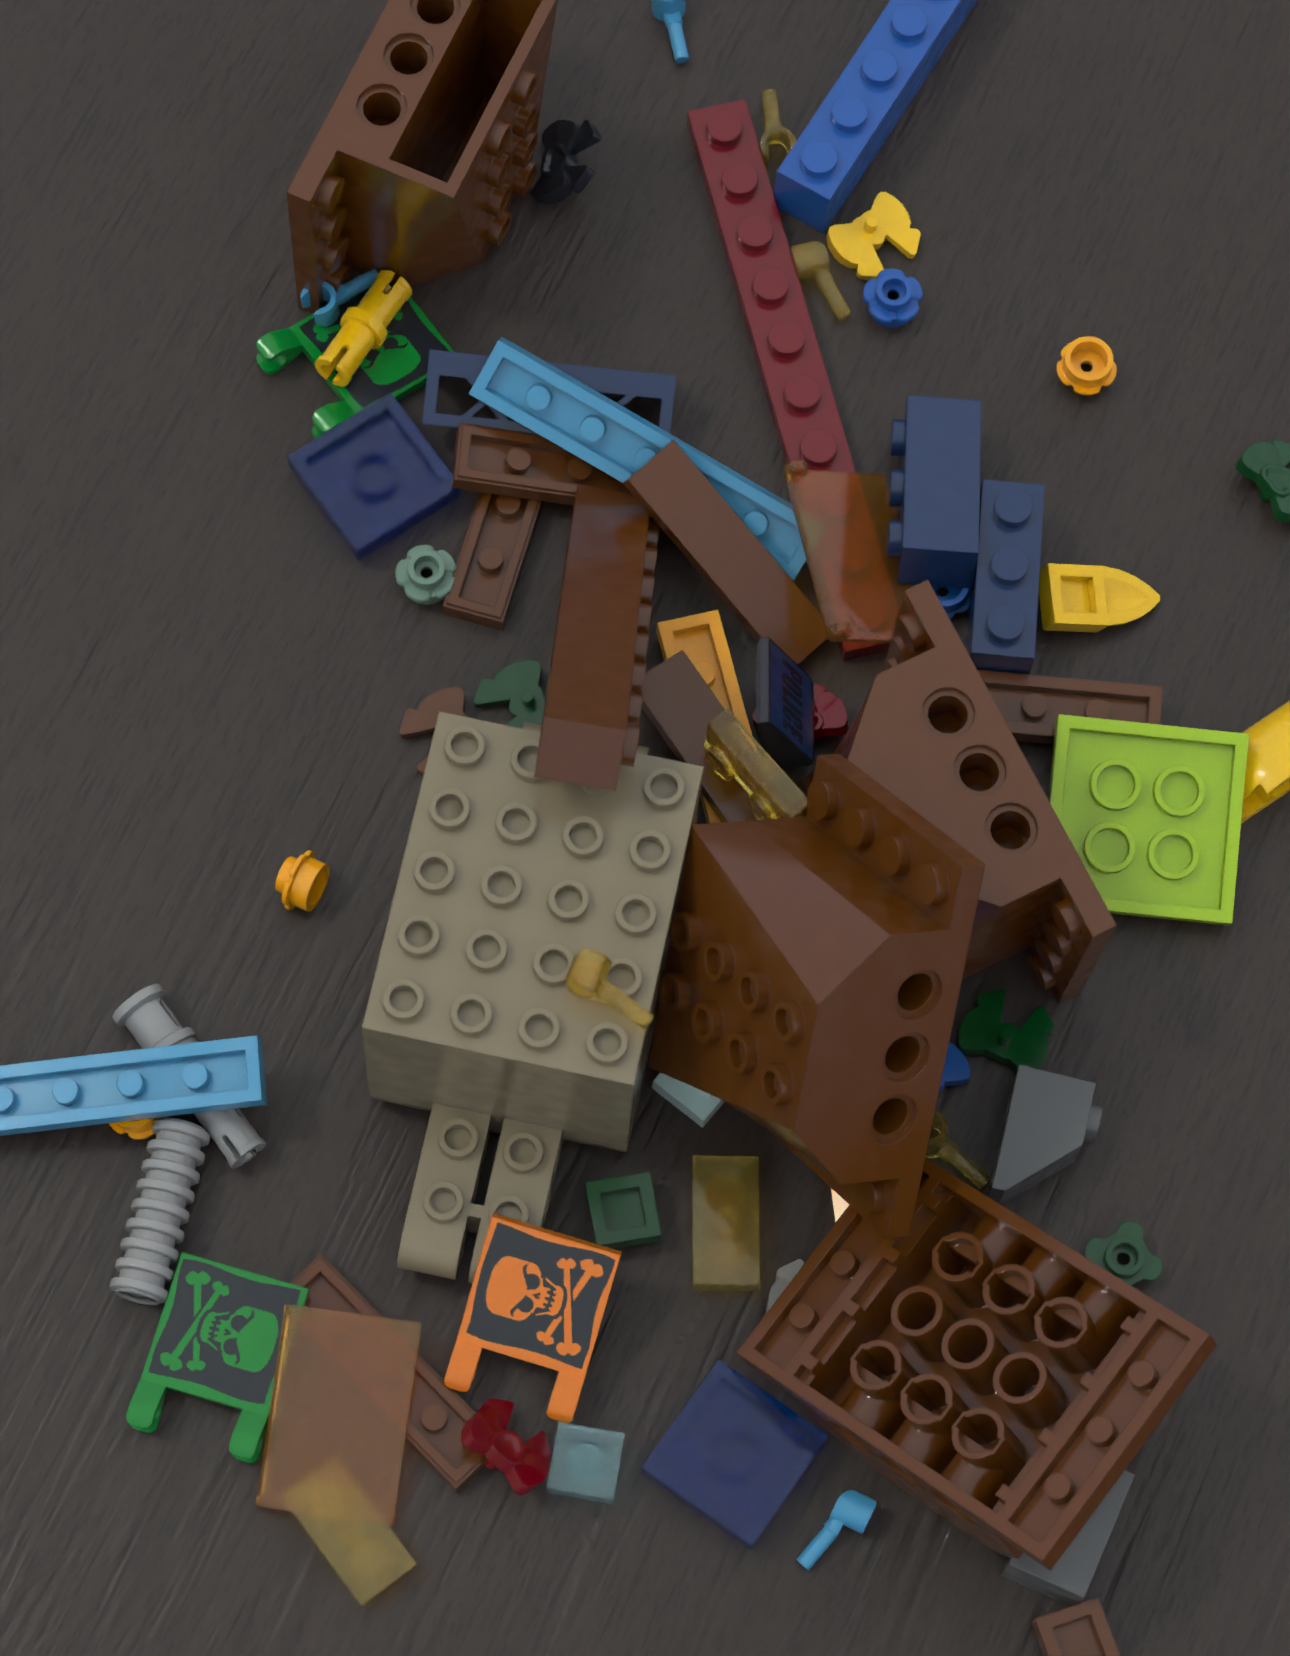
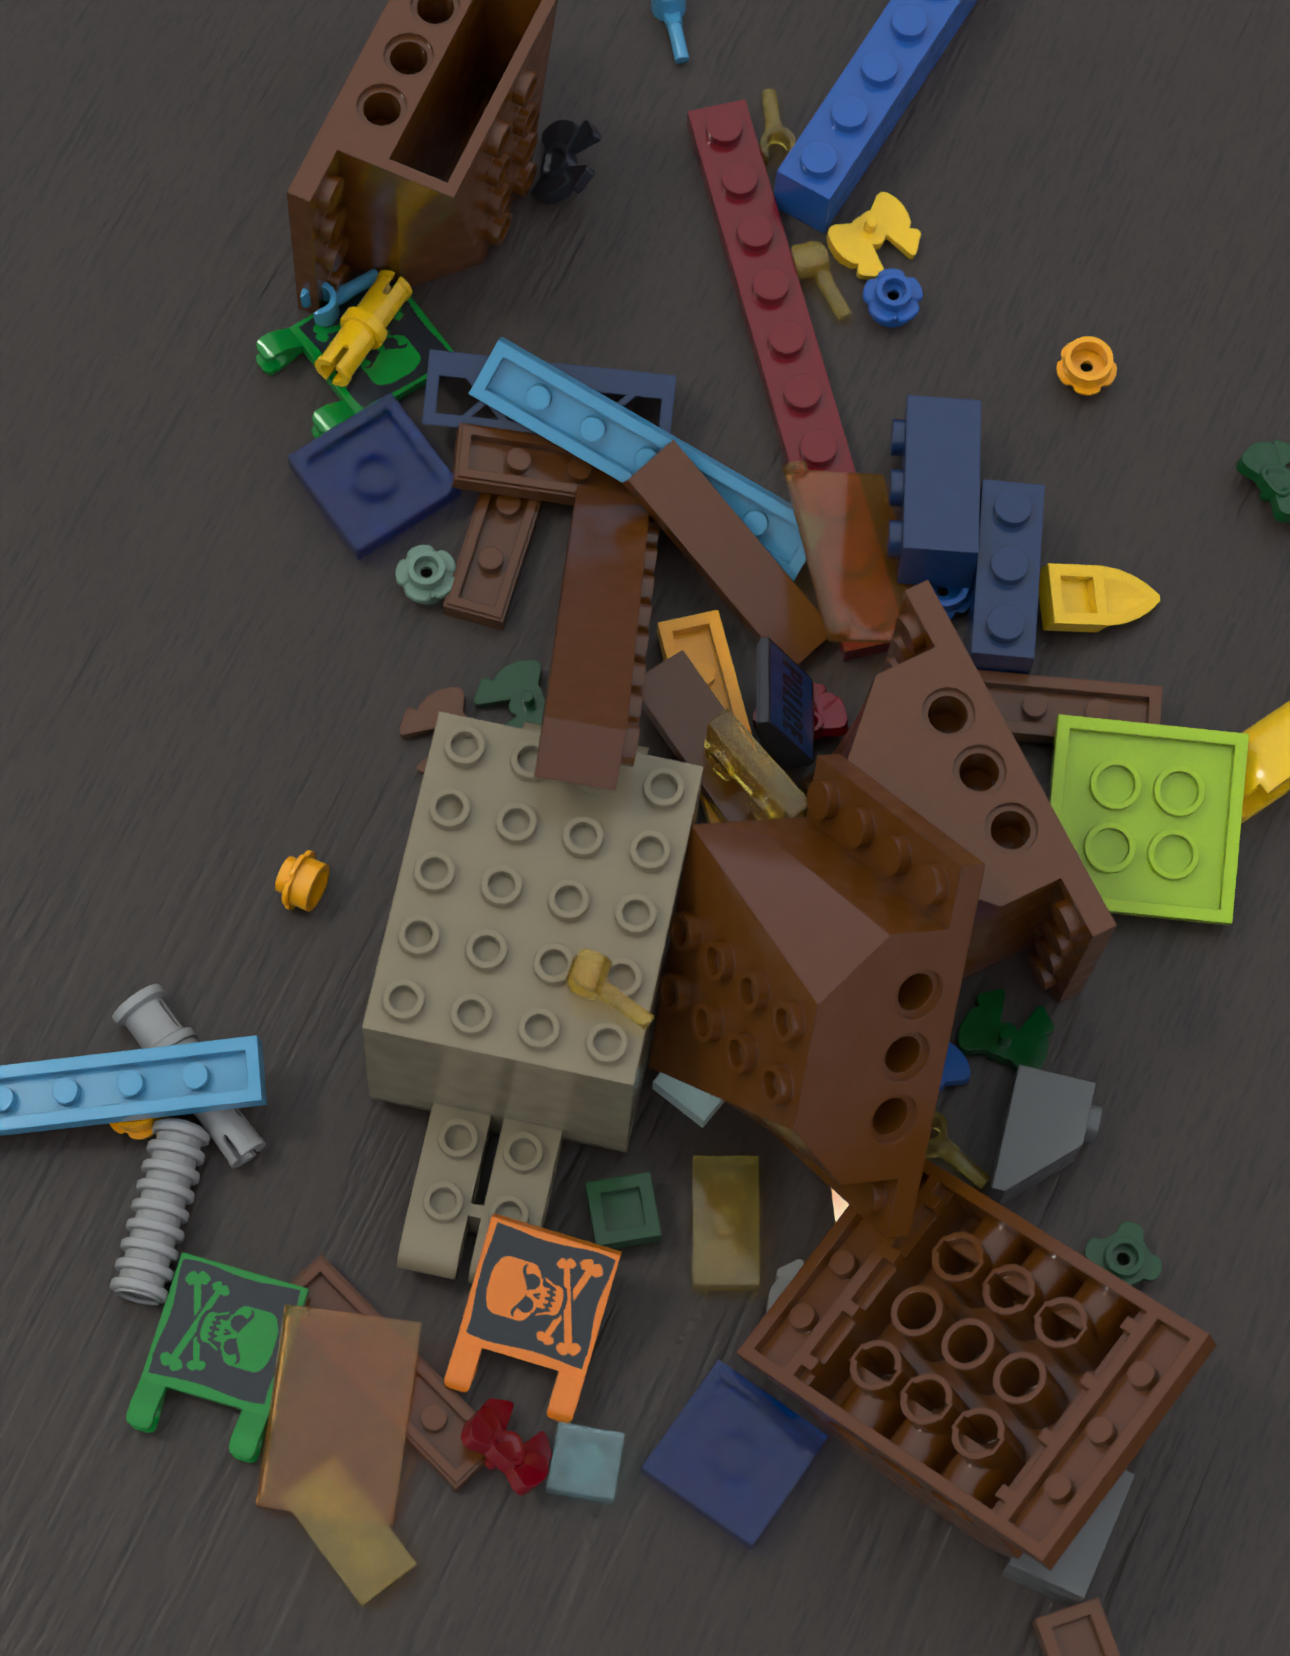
dark azure hand [796,1490,876,1571] -> none

